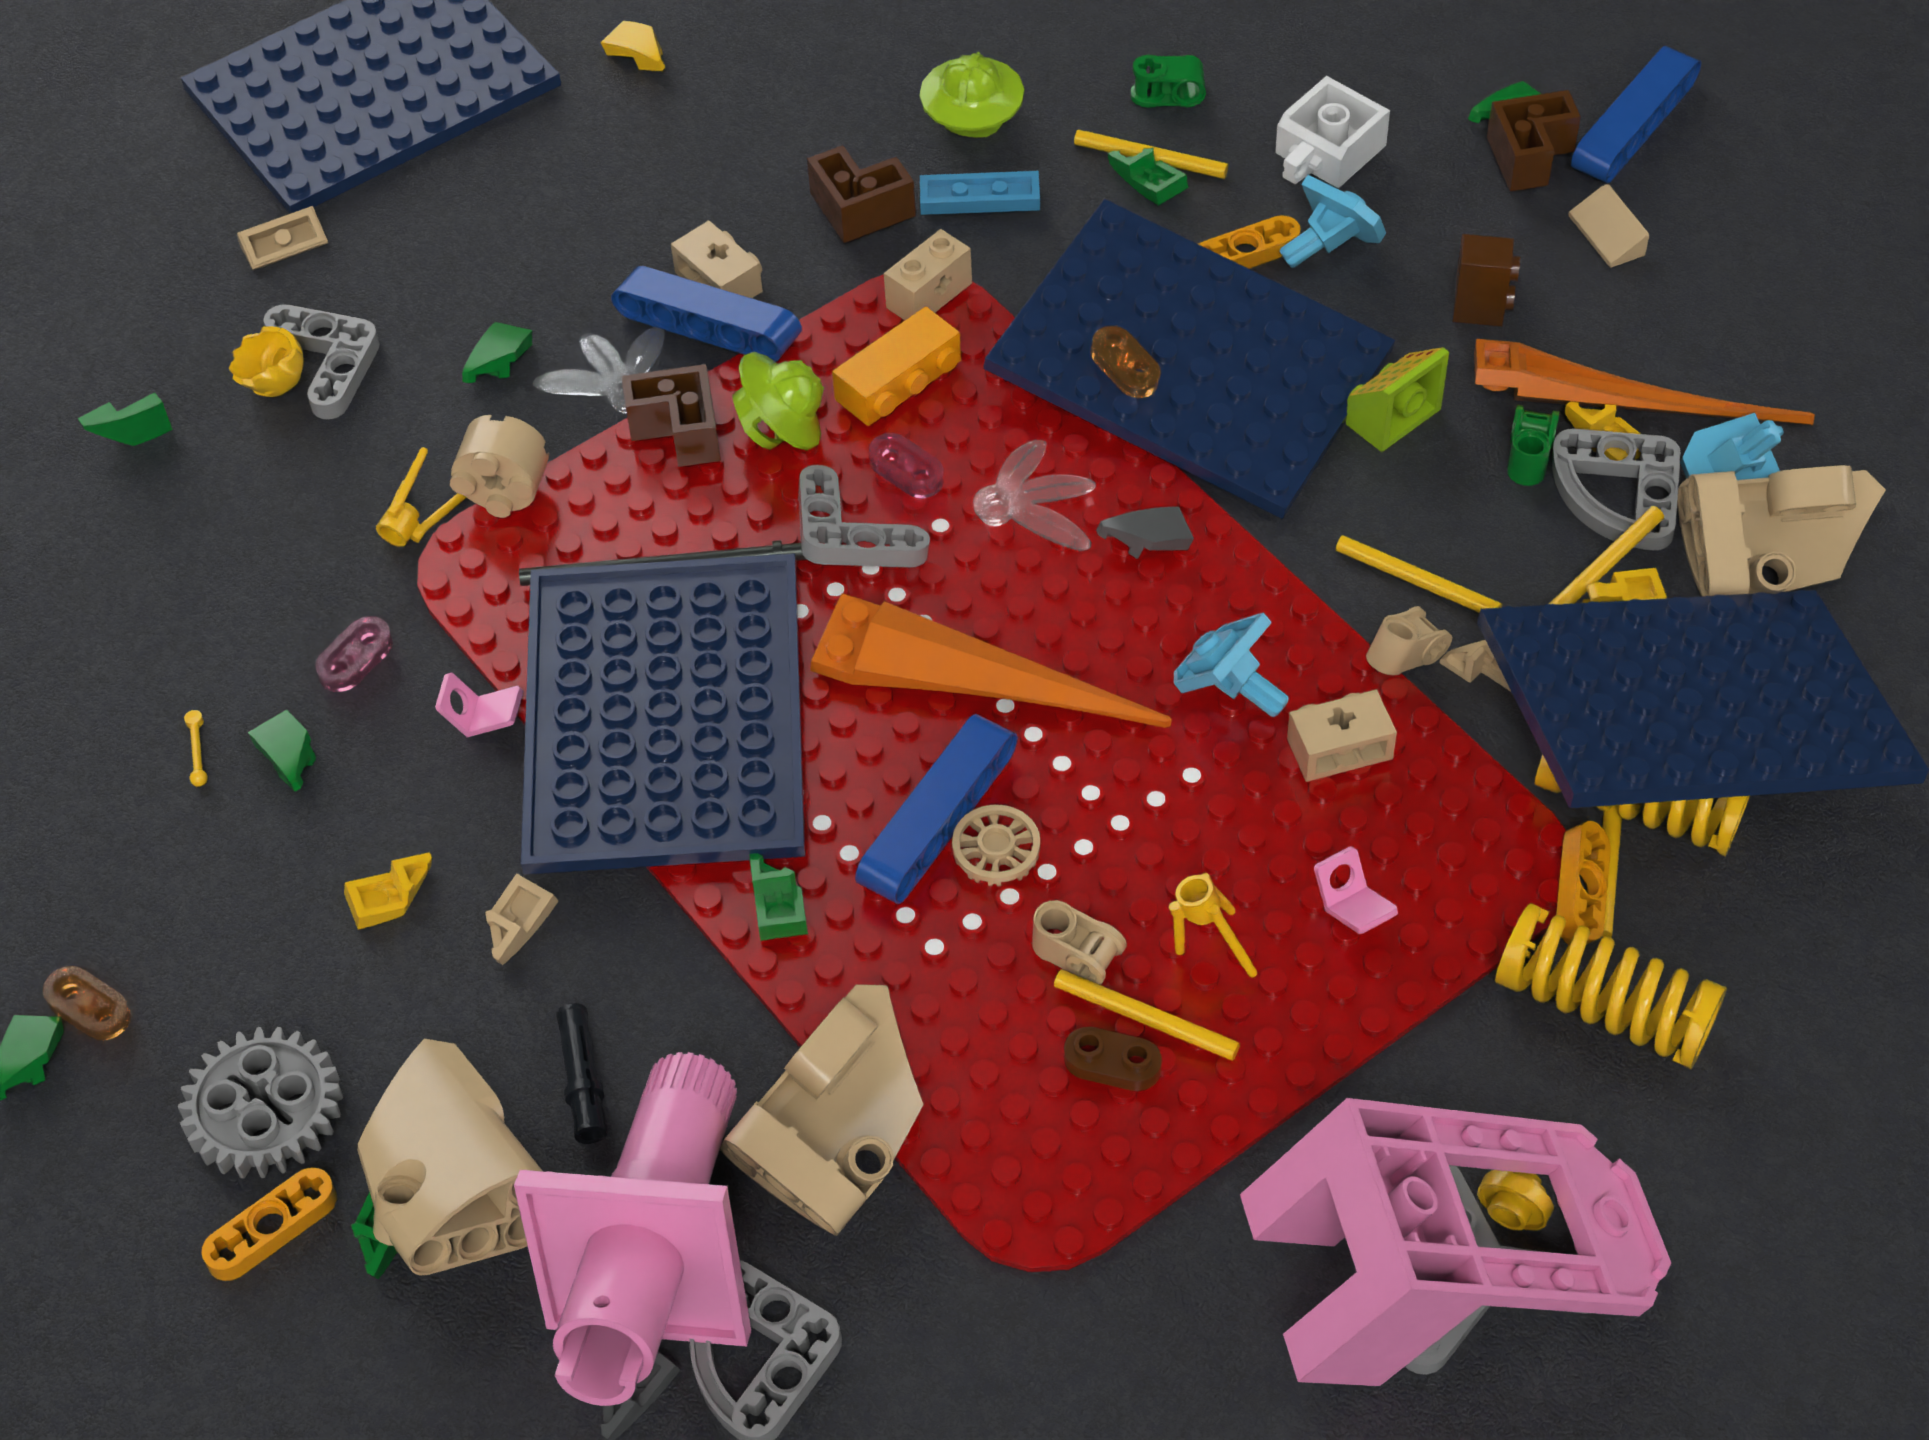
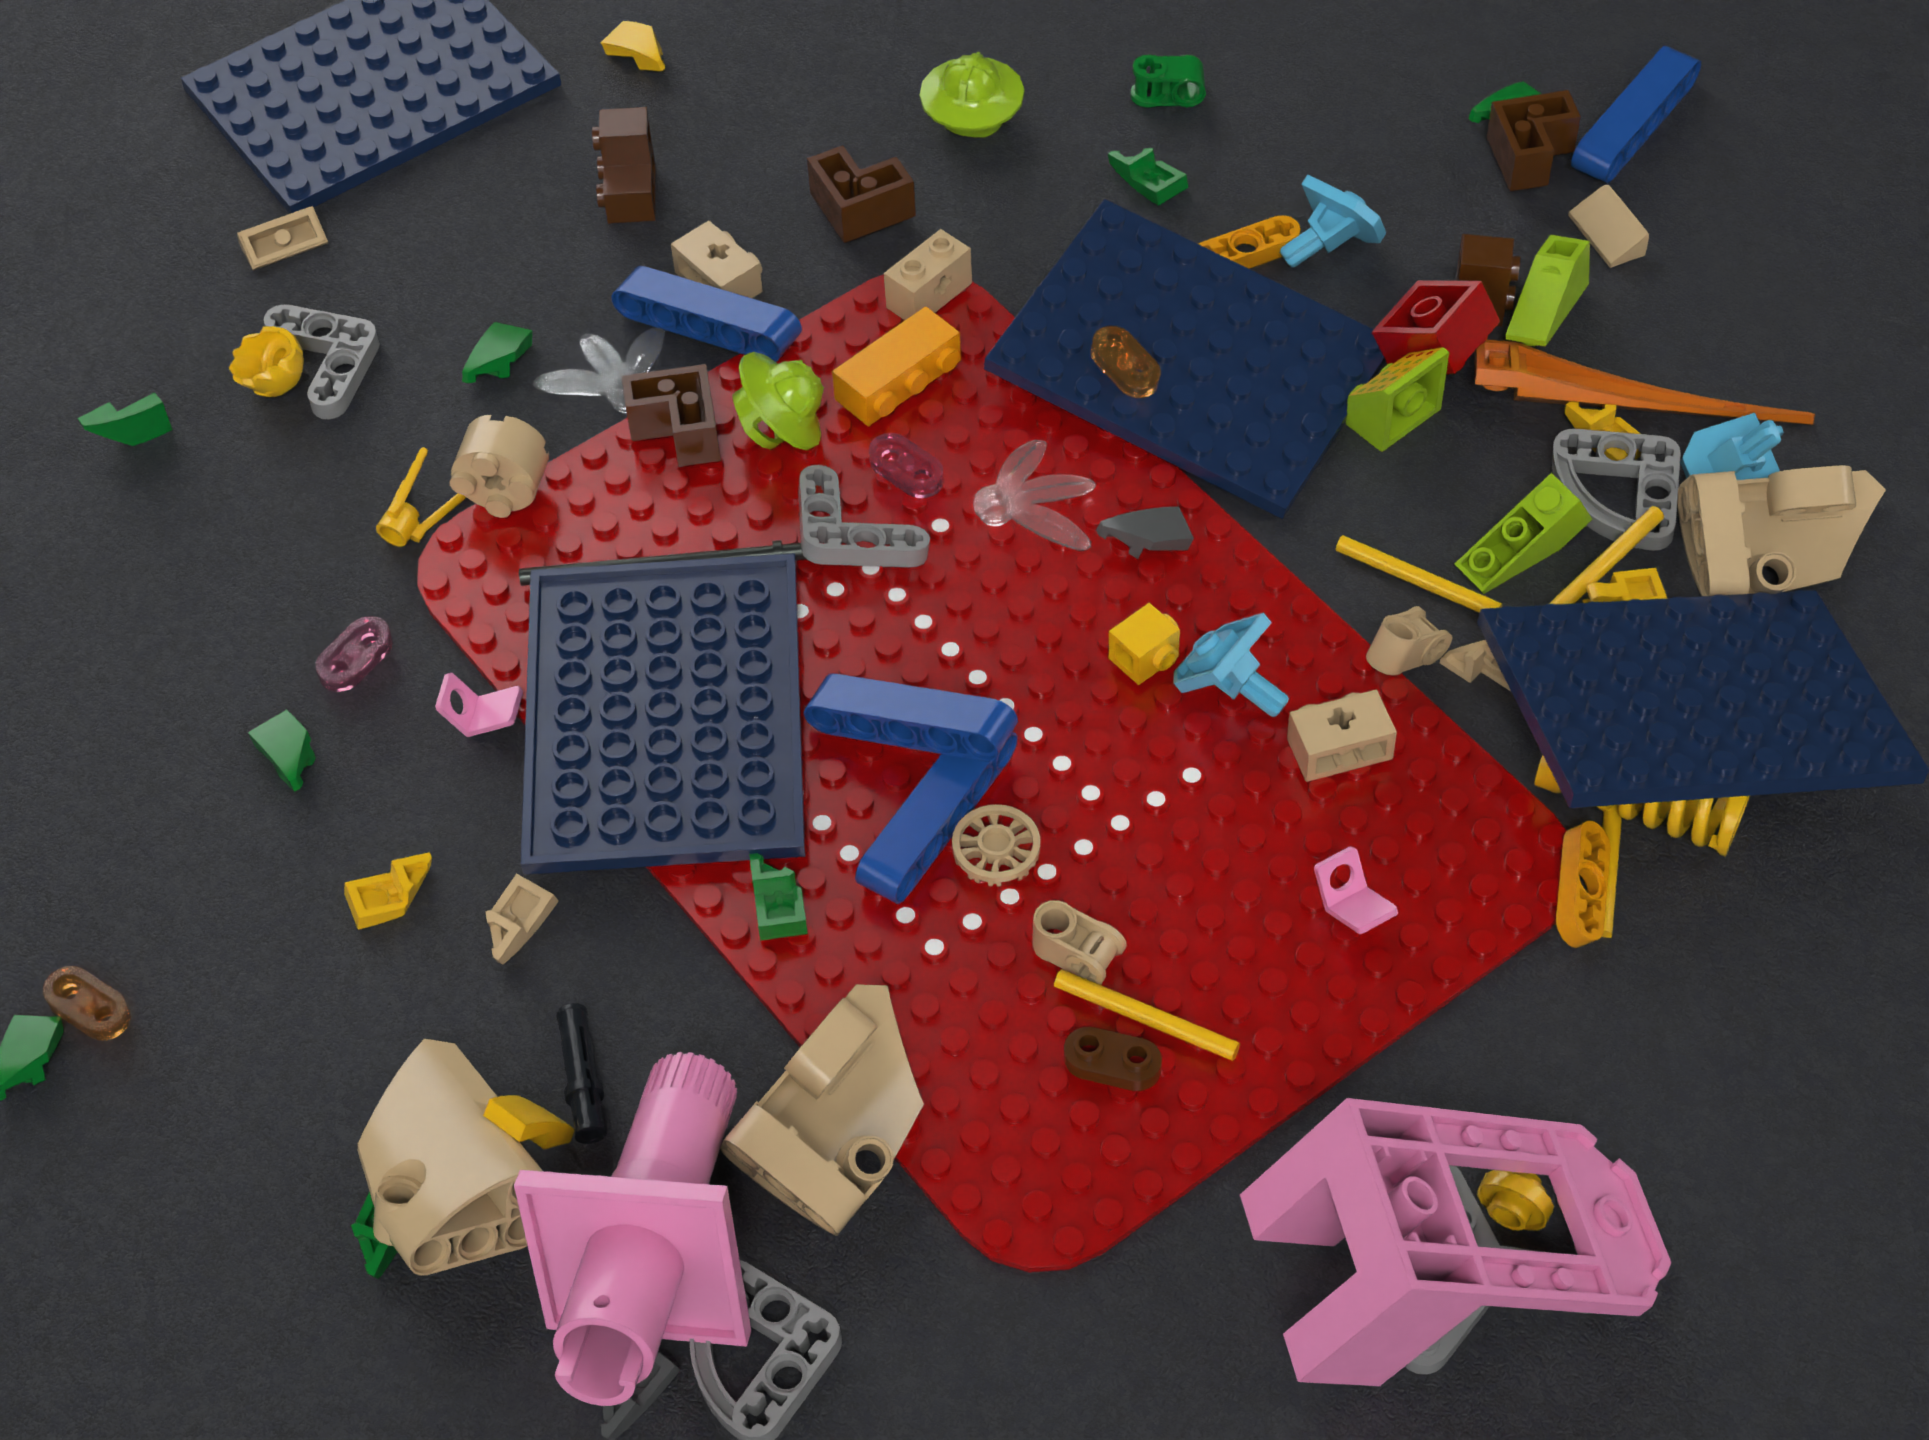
light grey gear [178,1027,343,1178] -> none
yellow hinge [184,710,208,787] -> none
light orange beam [202,1168,337,1281] -> none
orange plate [810,593,1172,728] -> none
dark azure plate [920,171,1040,215] -> none
yellow bar [1074,129,1229,179] -> none
yellow plant [1169,873,1257,978] -> none
white hinge [1275,76,1390,188] -> none
yellow piece [1495,903,1727,1069] -> none
green piece [1507,405,1560,486] -> none
none -> yellow slope [483,1095,574,1150]
none -> reddish brown brick [592,107,656,224]
none -> blue beam [803,674,1018,761]
none -> yellow brick [1108,603,1180,685]
none -> red brick [1372,280,1500,375]
none -> lime slope [1454,473,1593,594]
none -> lime slope [1506,235,1590,347]

